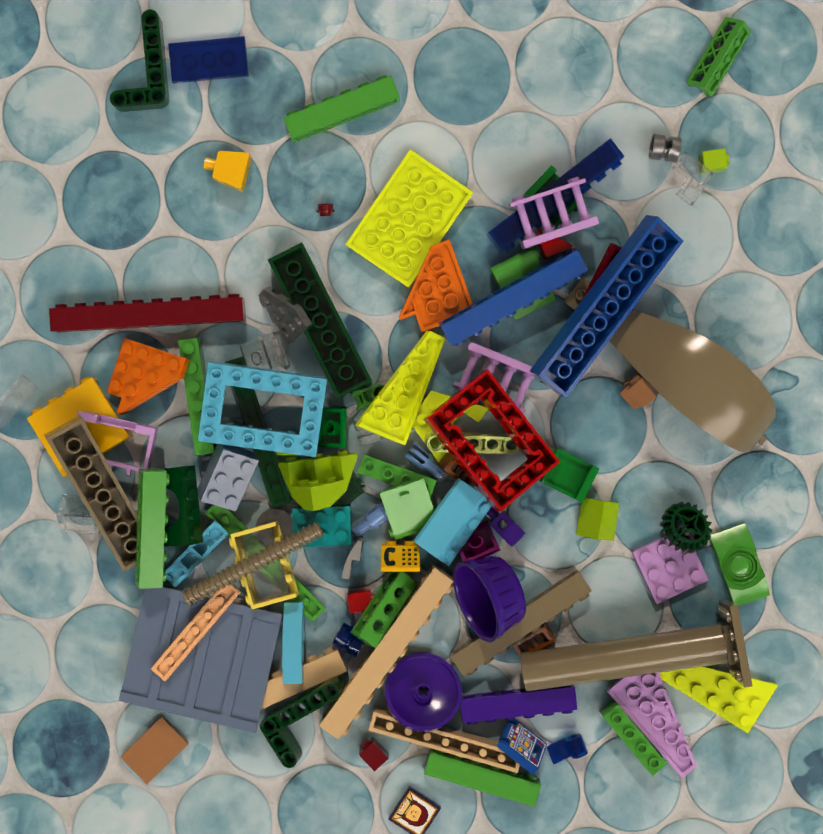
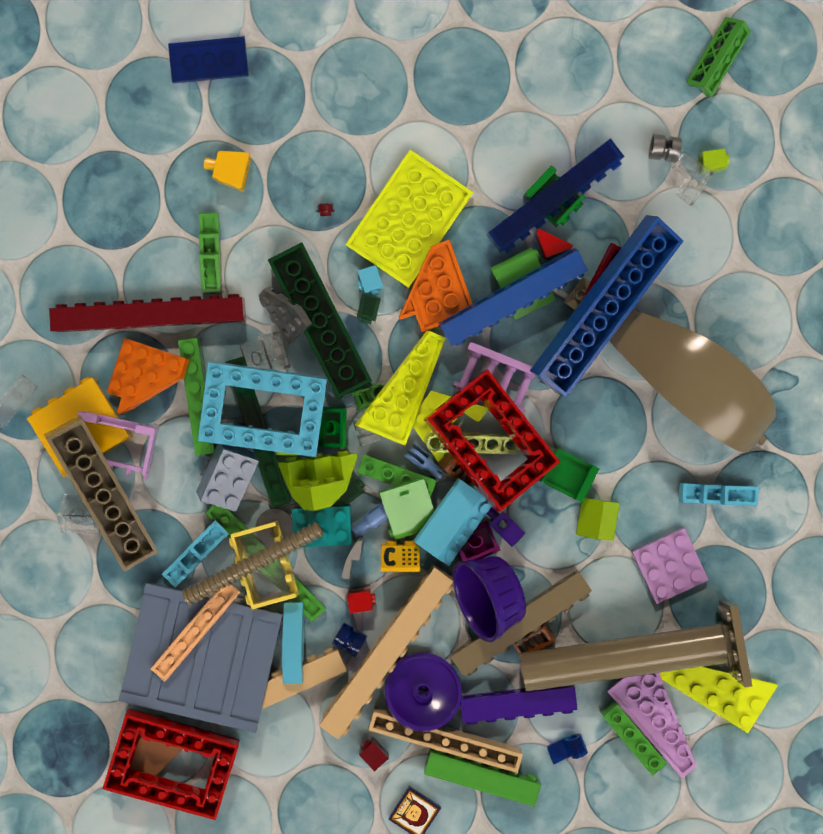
dark green beam [110,9,169,112] -> none
bright green brick [135,468,169,589] -> none
dark green arch [164,465,203,547] -> none
dark green beam [260,677,344,768] -> none
bright green brick [283,75,400,143] -> none
bright green brick [350,572,417,648] -> none
blue container [497,719,547,774] -> none
lavender fence [508,177,599,249] -> none
medium nougat brick [619,372,659,410] -> none
dark green gear [660,501,713,554] -> none
bright green slope [710,523,770,606] -> none
none -> red brick [102,708,240,820]
none -> bright green slope [199,212,221,293]
none -> medium azure brick [357,265,384,296]
none -> clear green brick [357,294,381,325]
none -> medium azure slope [679,483,759,506]

